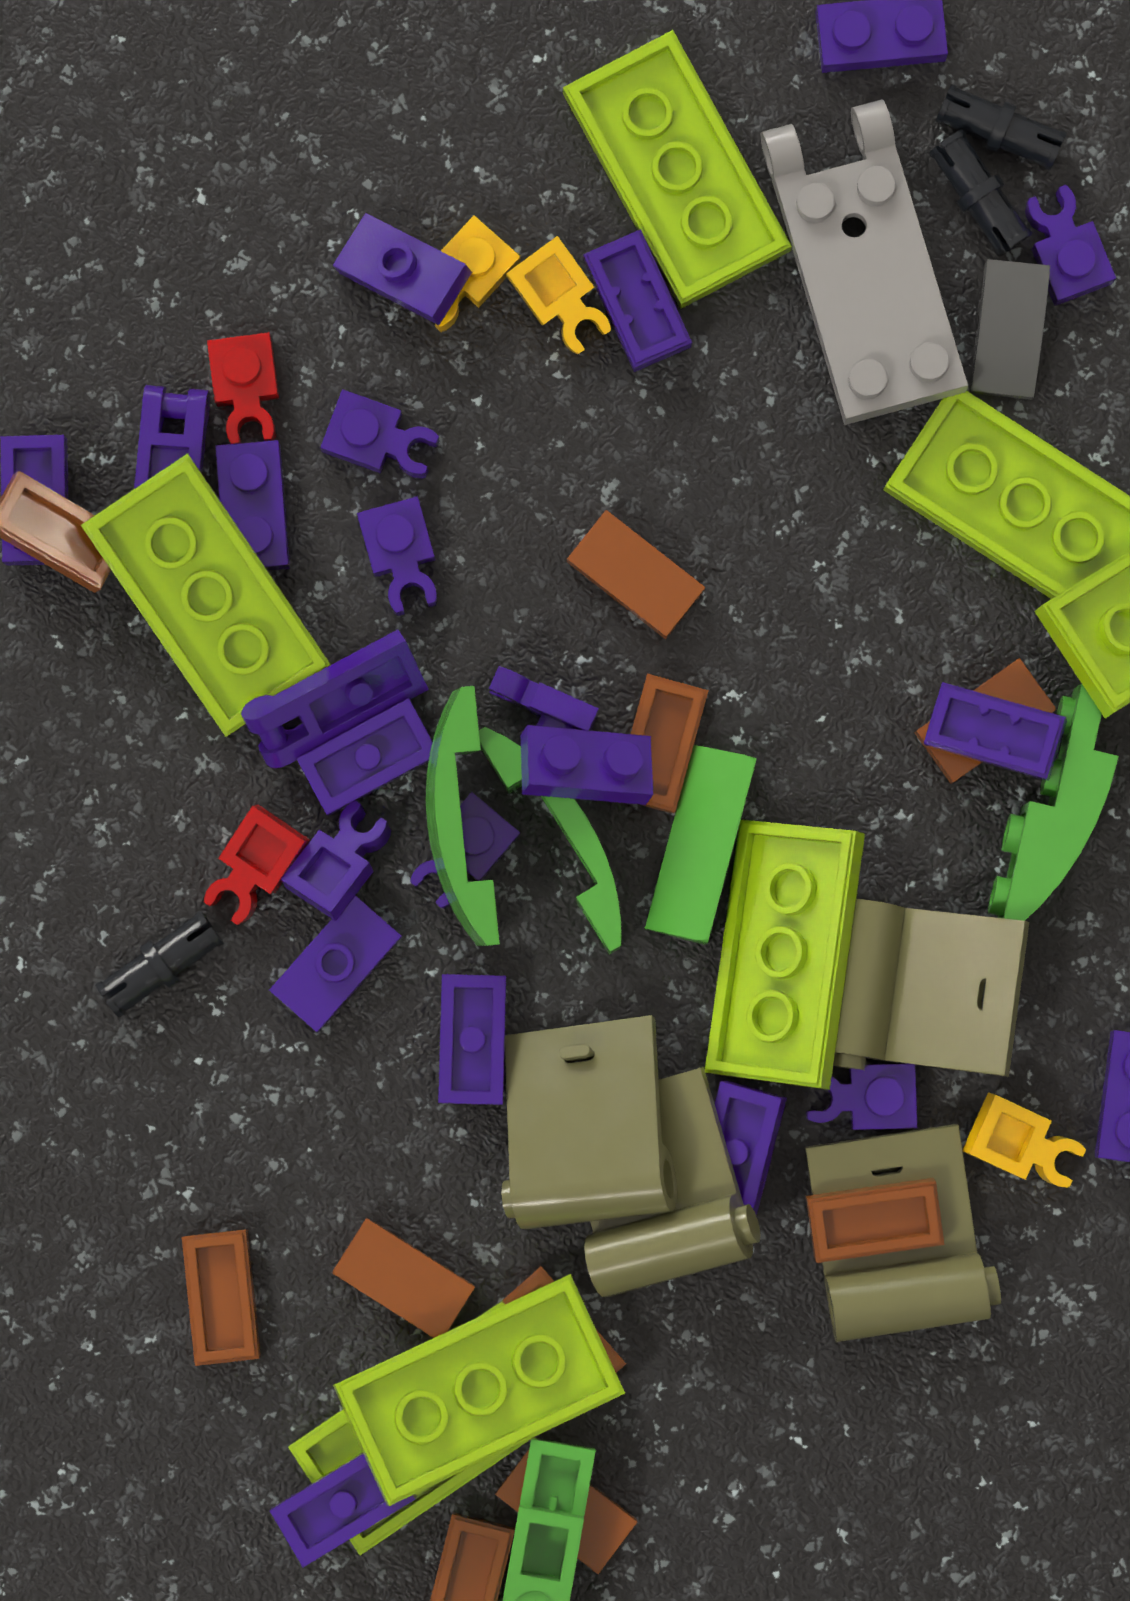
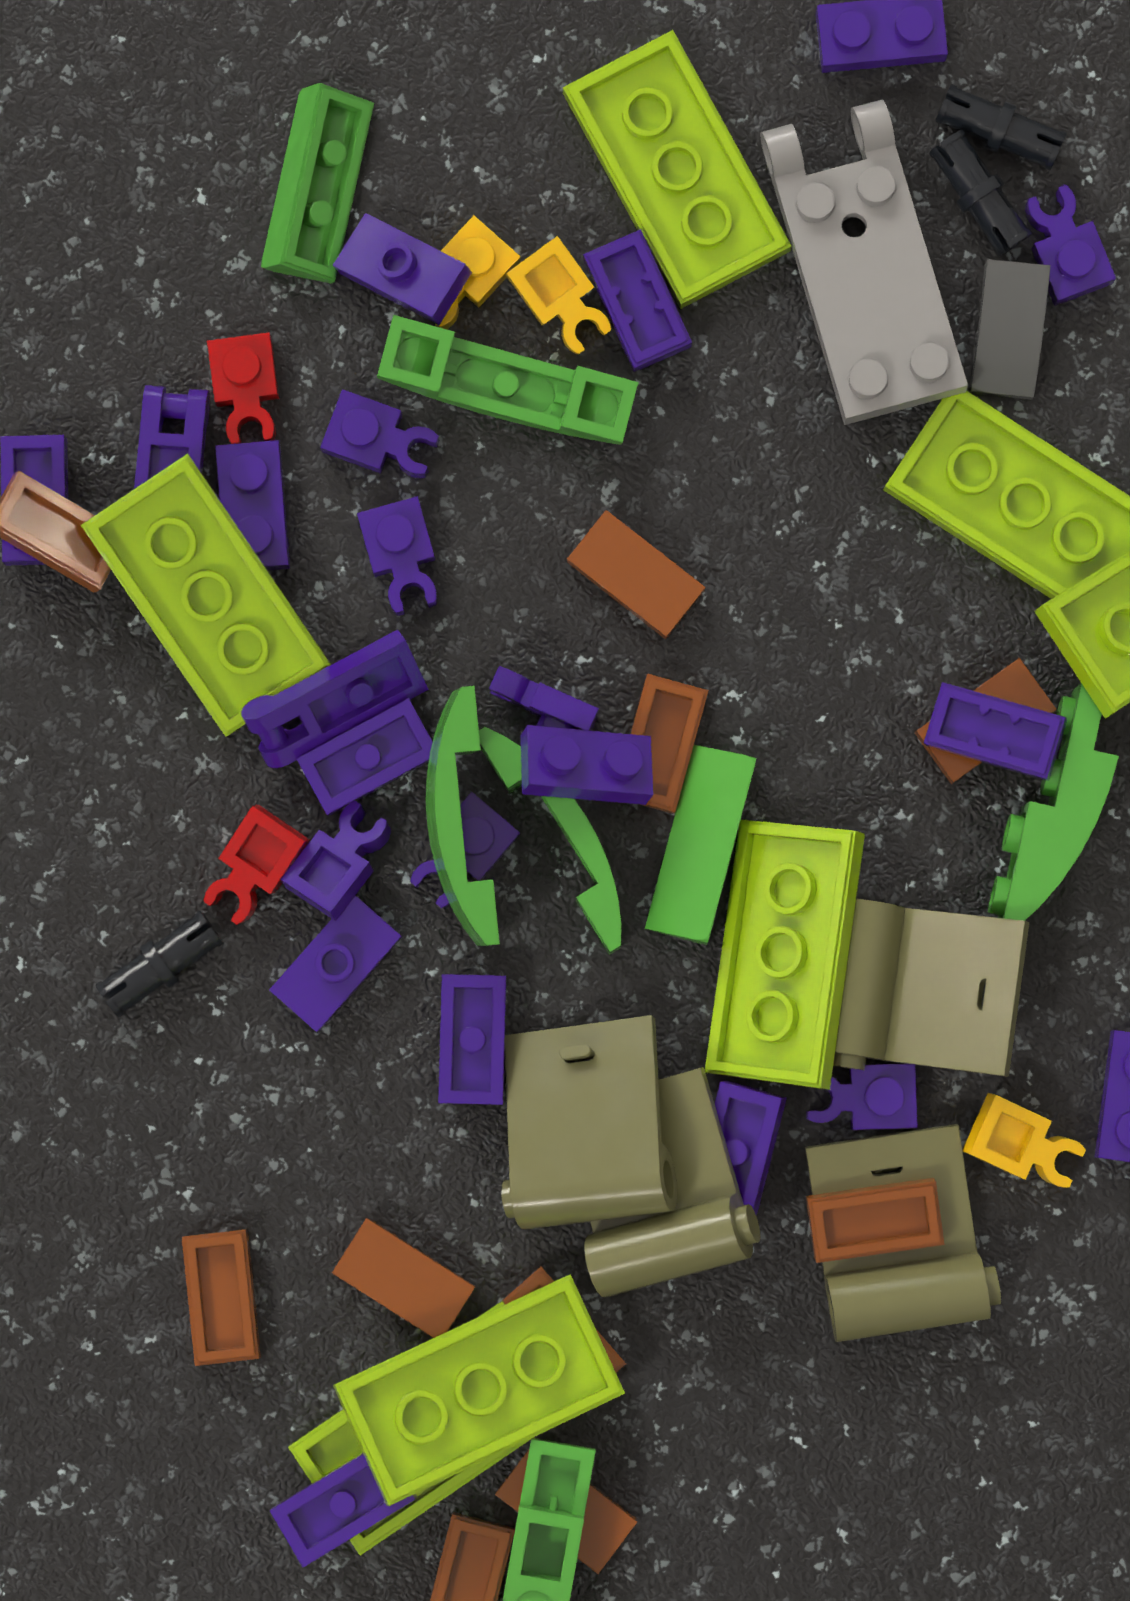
none -> bright green slope [261,83,374,284]
none -> bright green slope [377,315,638,445]

